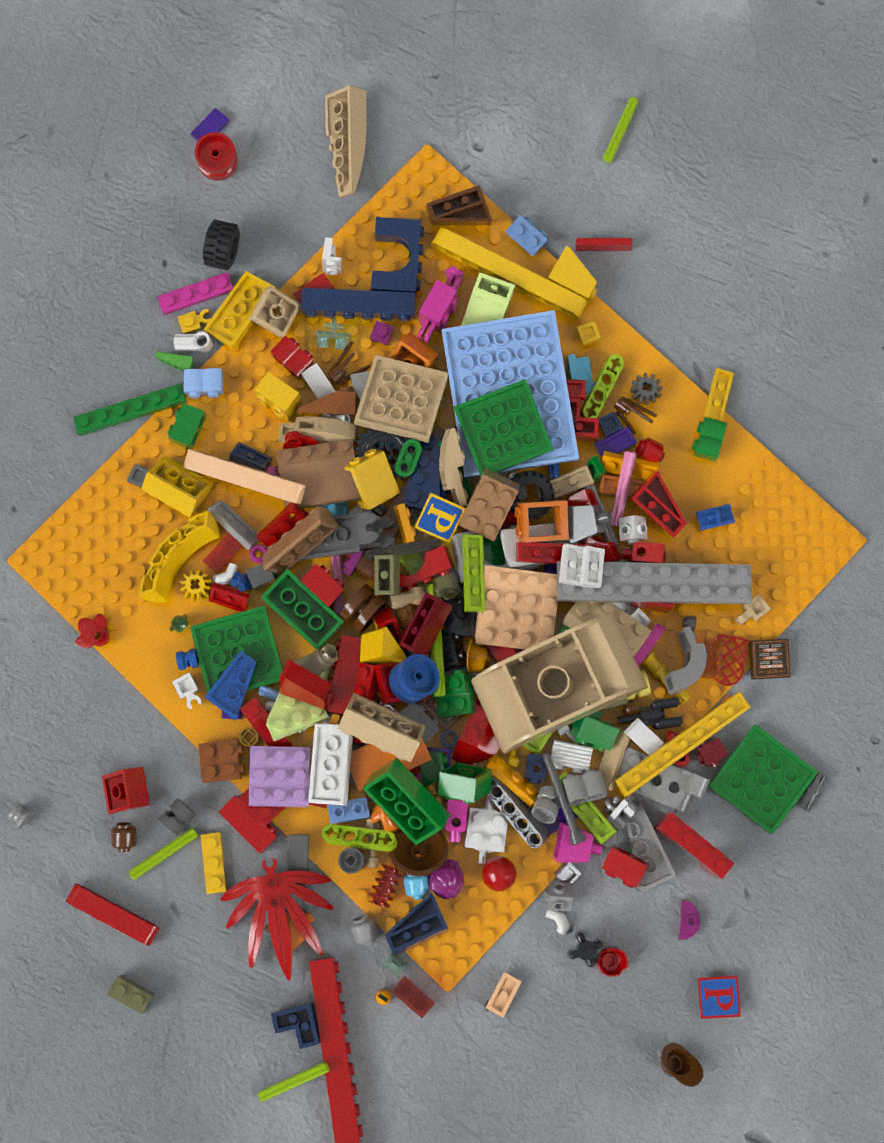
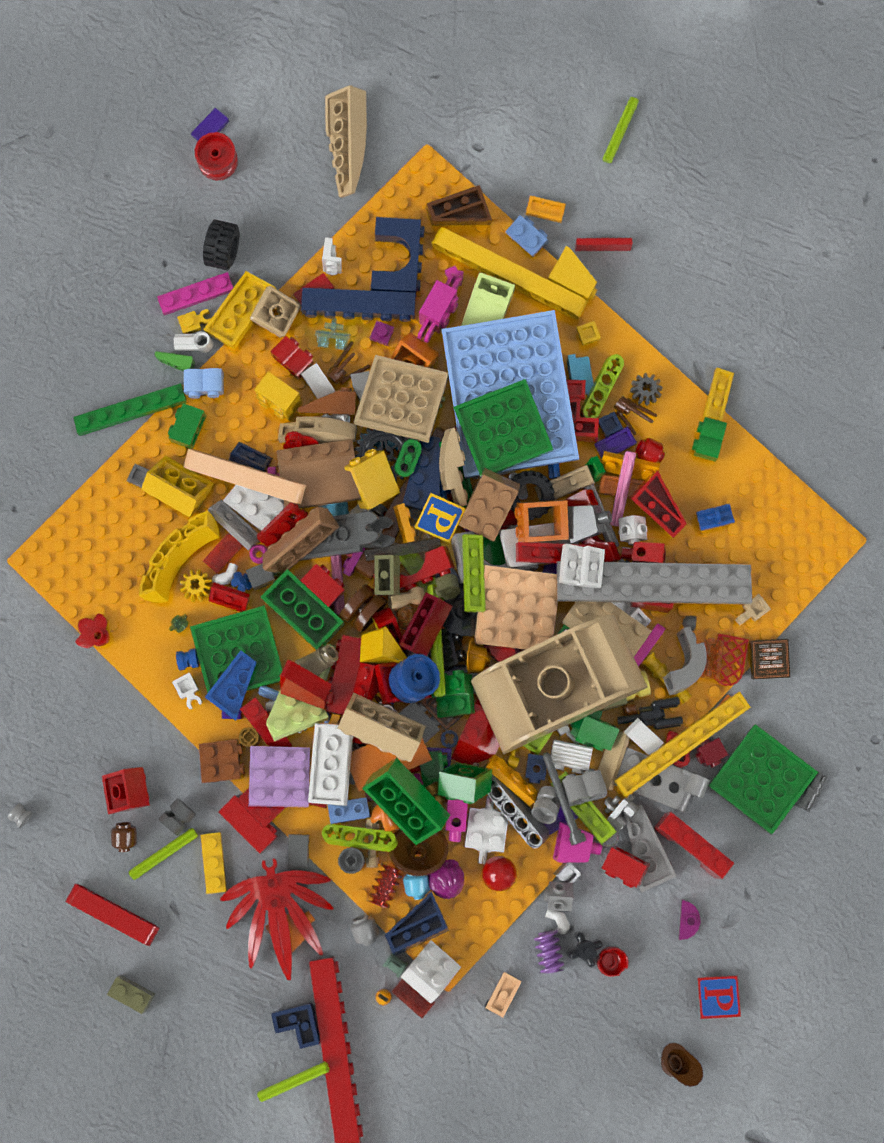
none -> white plate [223,485,285,531]
none -> white brick [401,941,461,1003]
none -> light orange plate [525,195,566,223]
none -> medium lavender piece [534,930,564,974]

